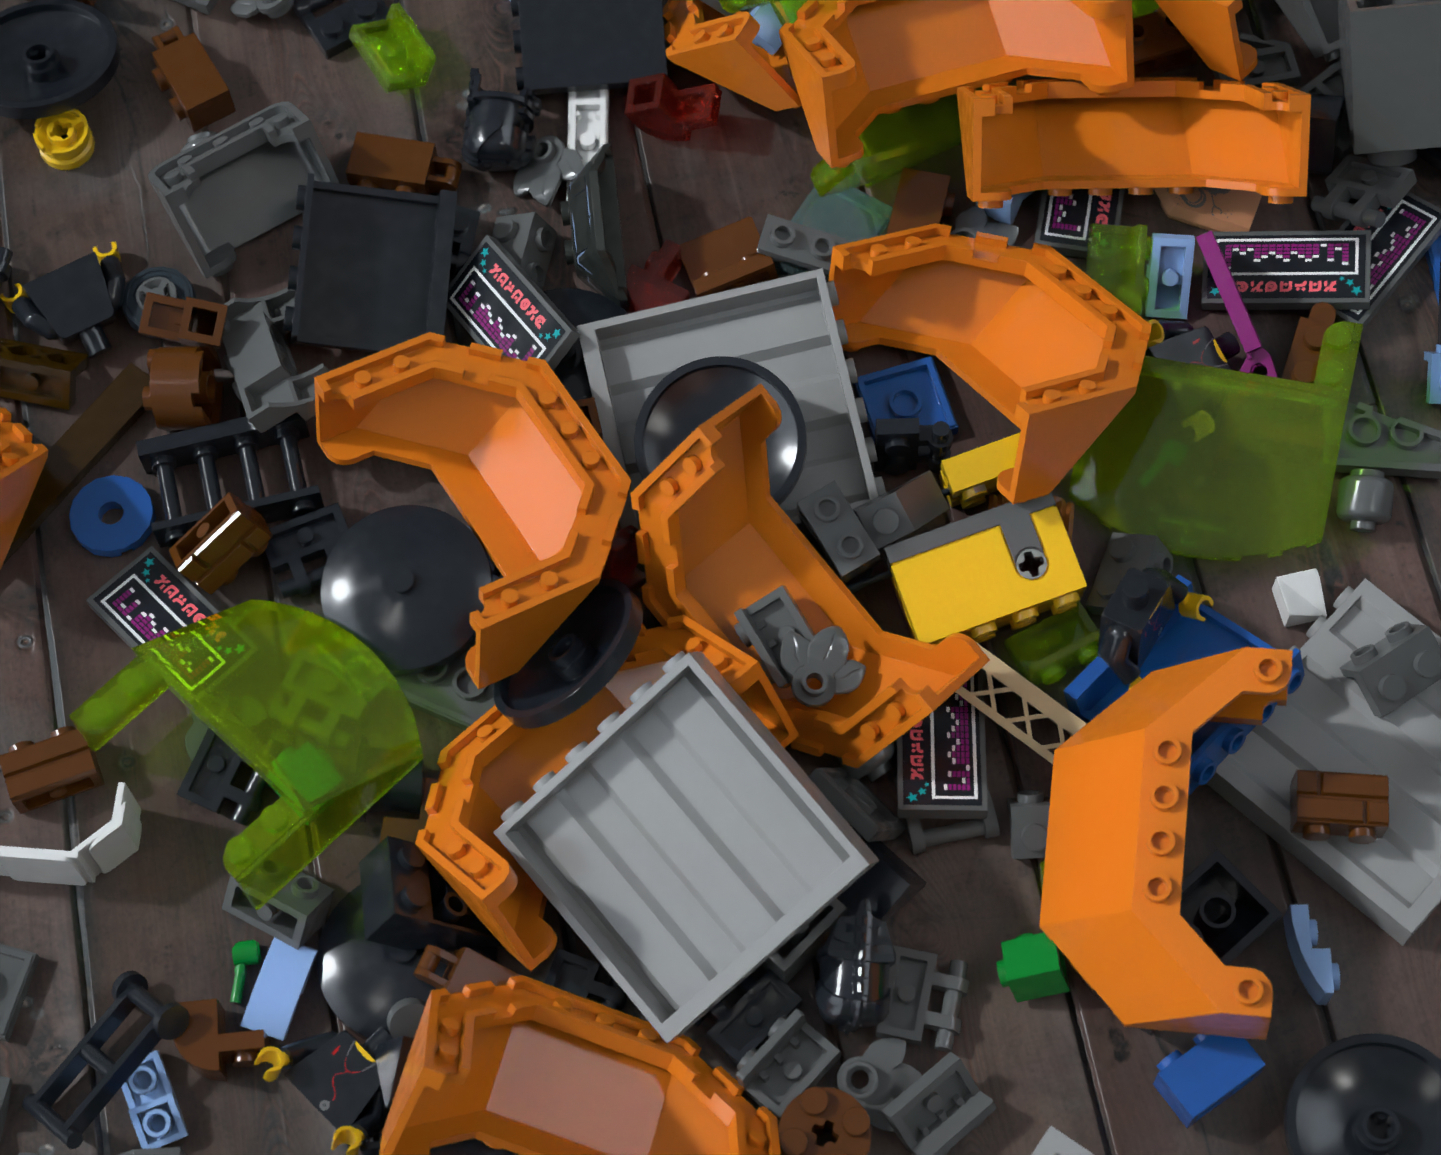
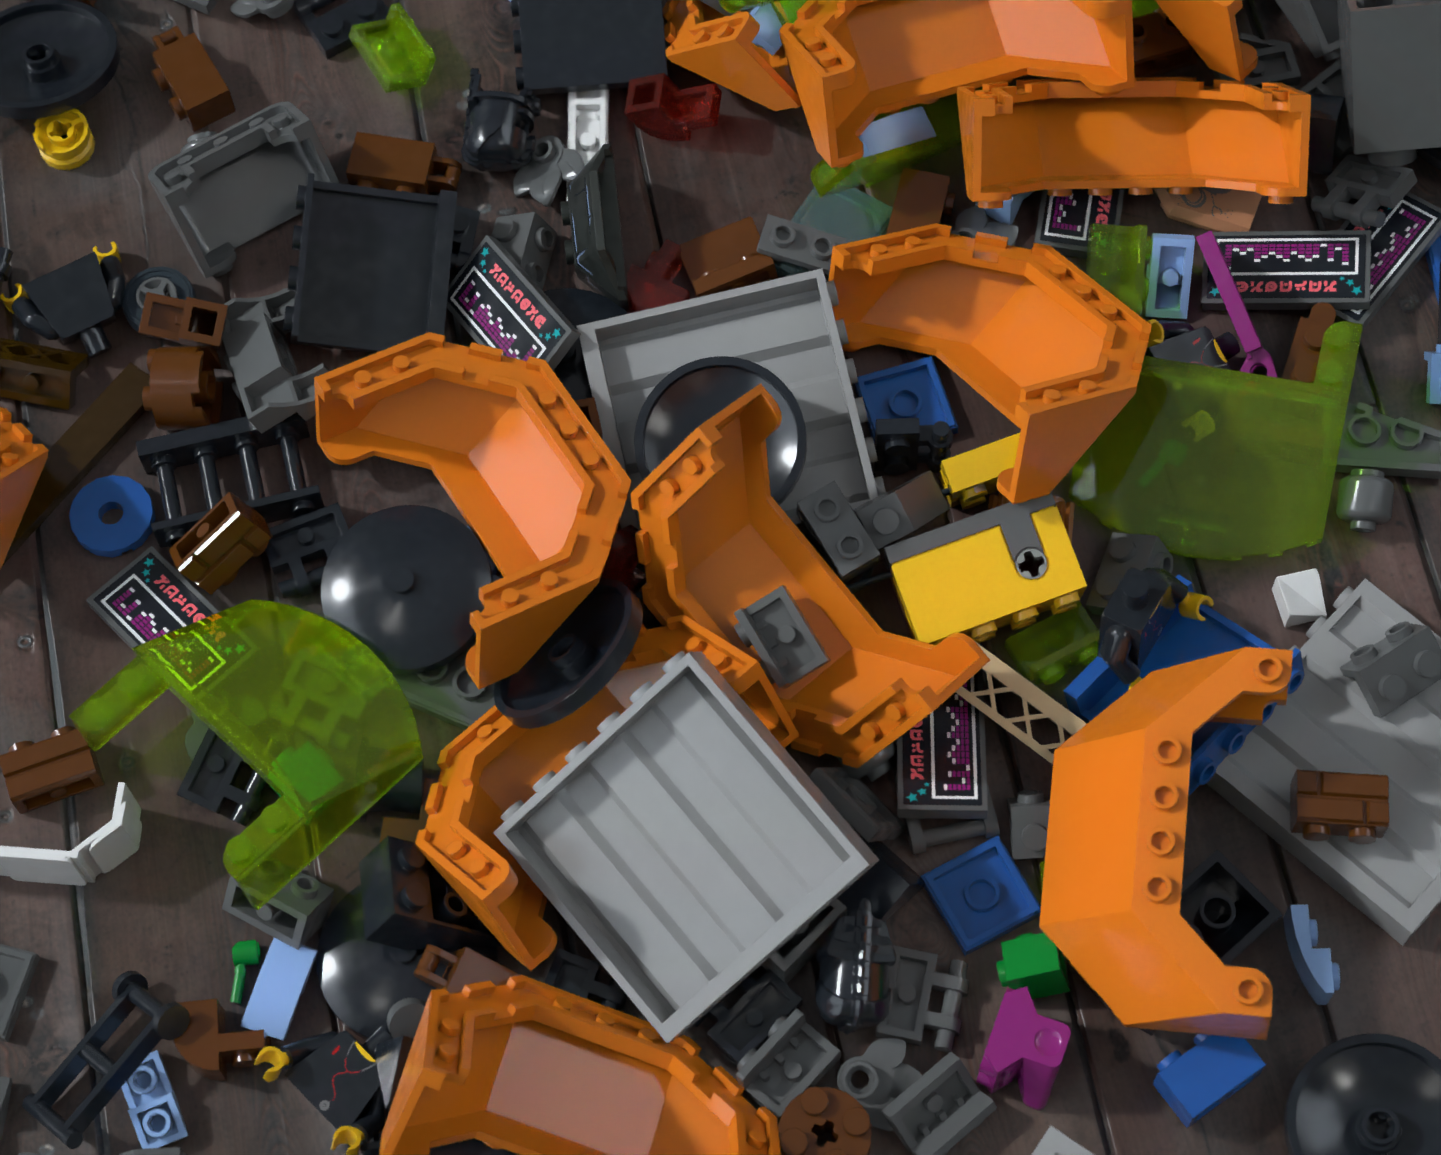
dark grey plate [780,626,866,707] -> none
none -> light blue slope [858,106,940,168]
none -> blue tile [921,835,1041,956]
none -> magenta piece [976,987,1071,1111]

